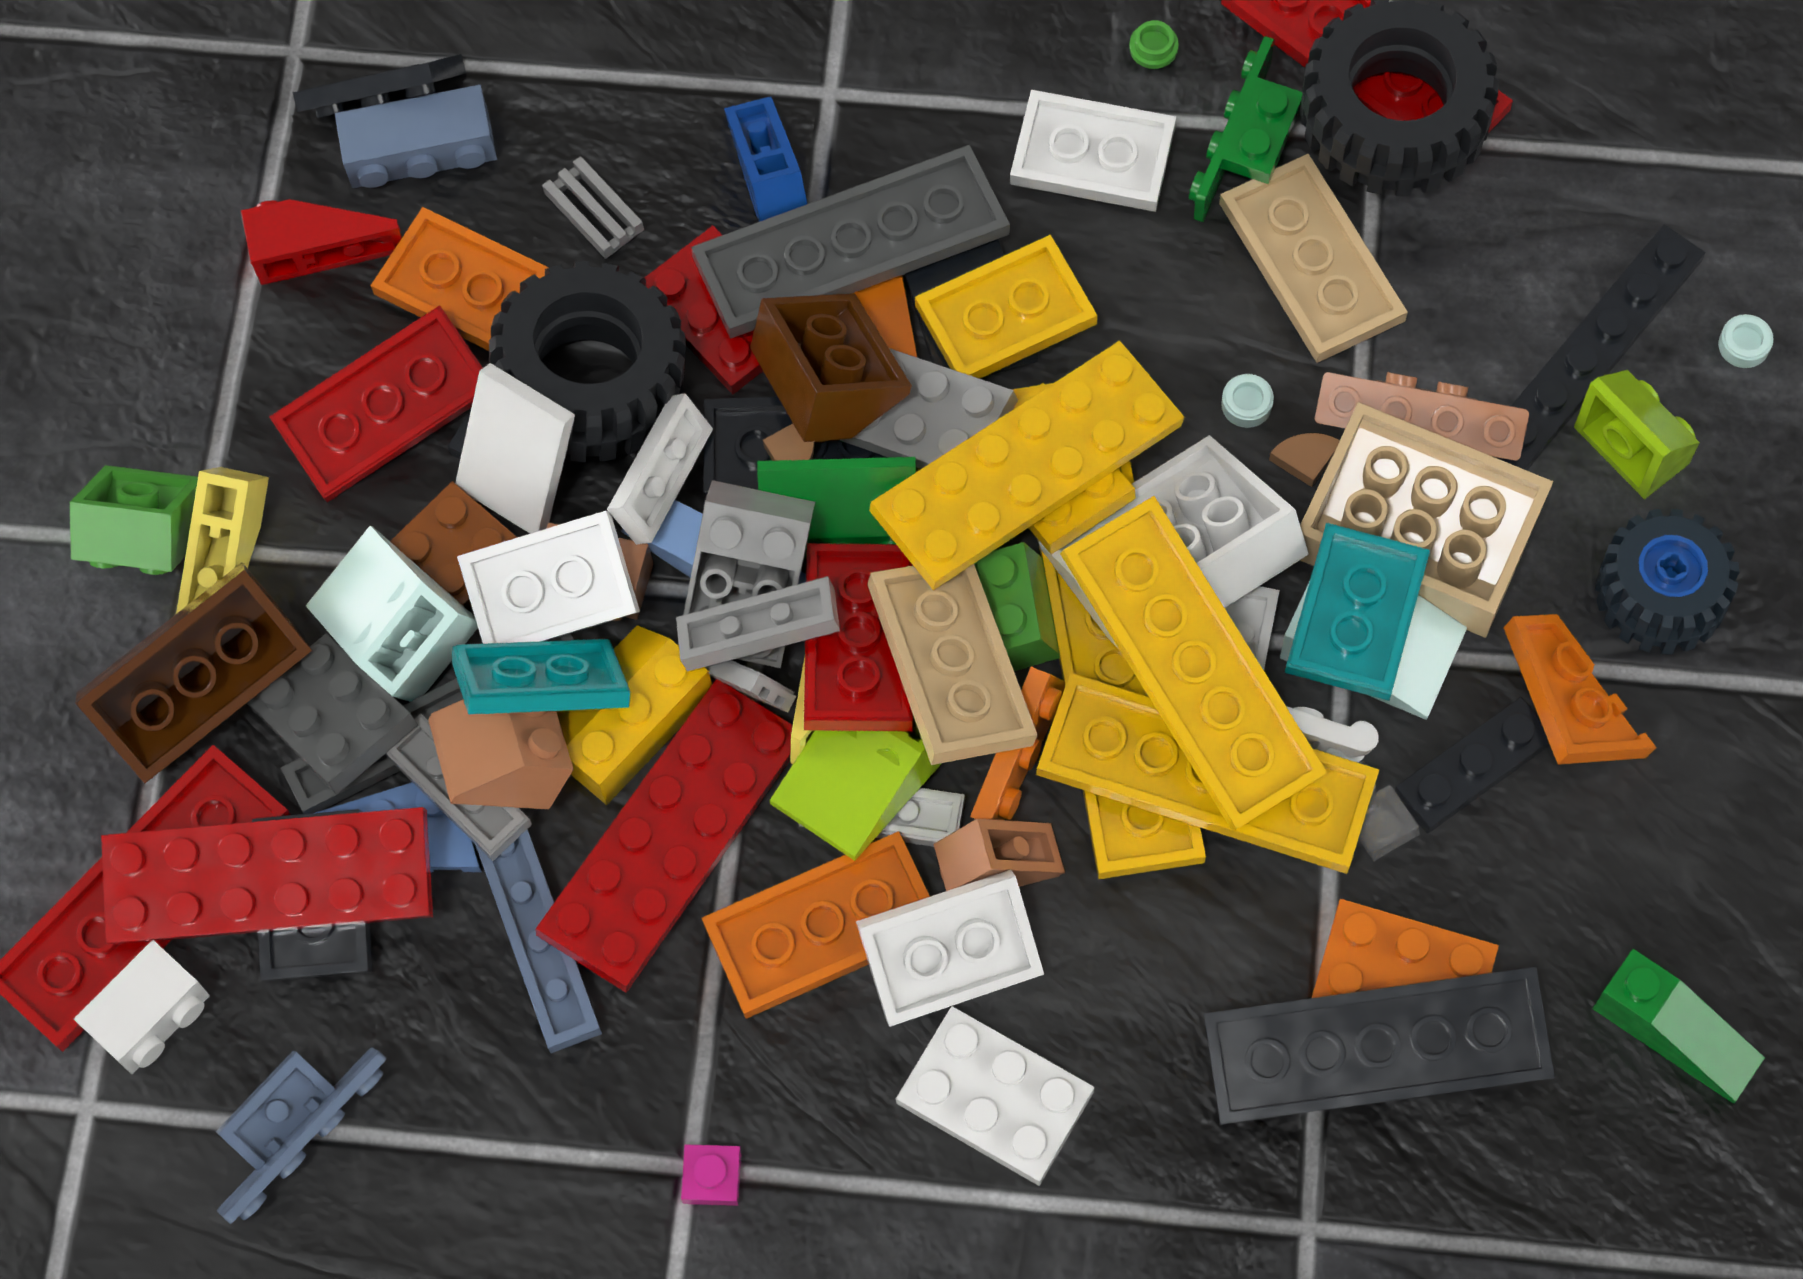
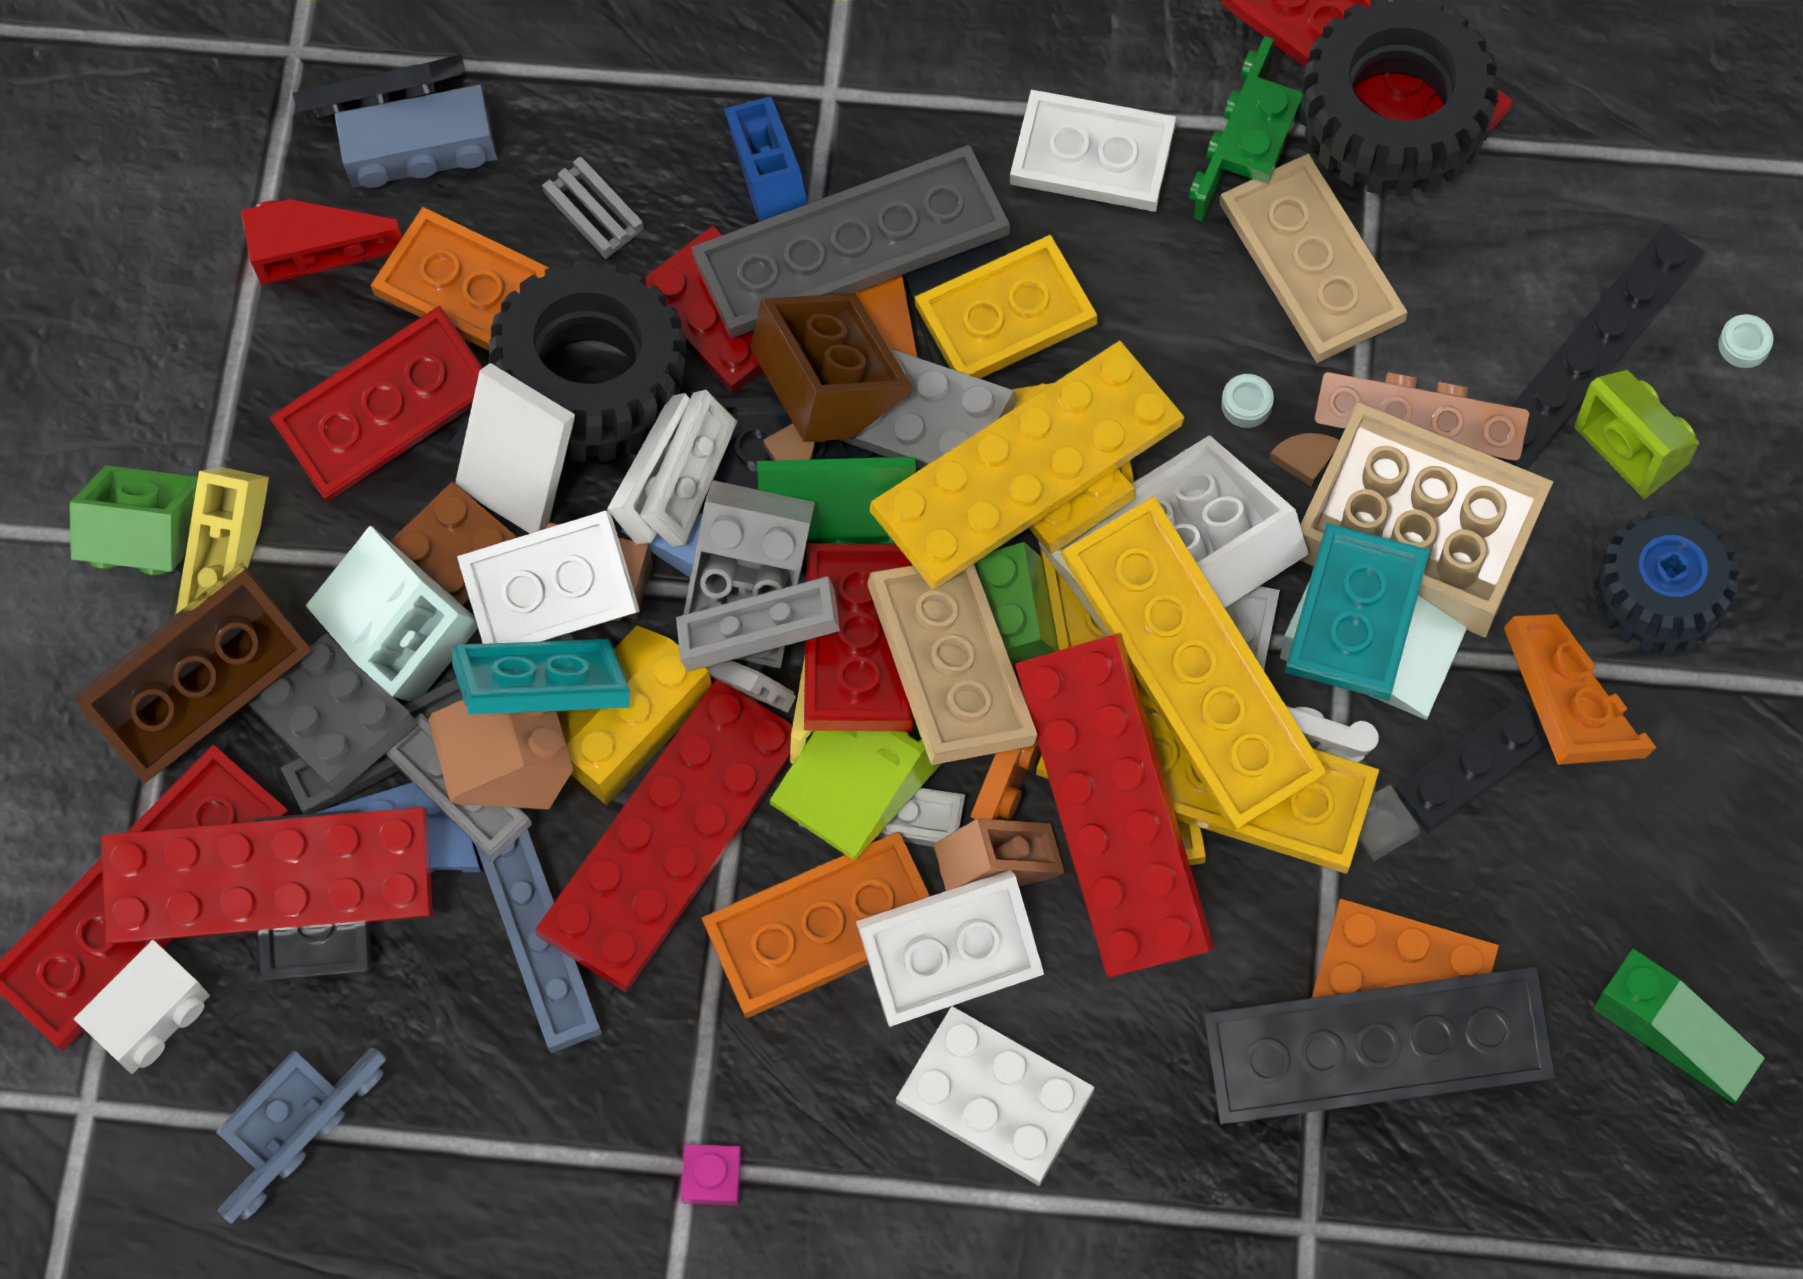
bright green plate [1129,20,1179,69] -> none
none -> white tile [639,390,738,547]
none -> red plate [1015,633,1214,978]

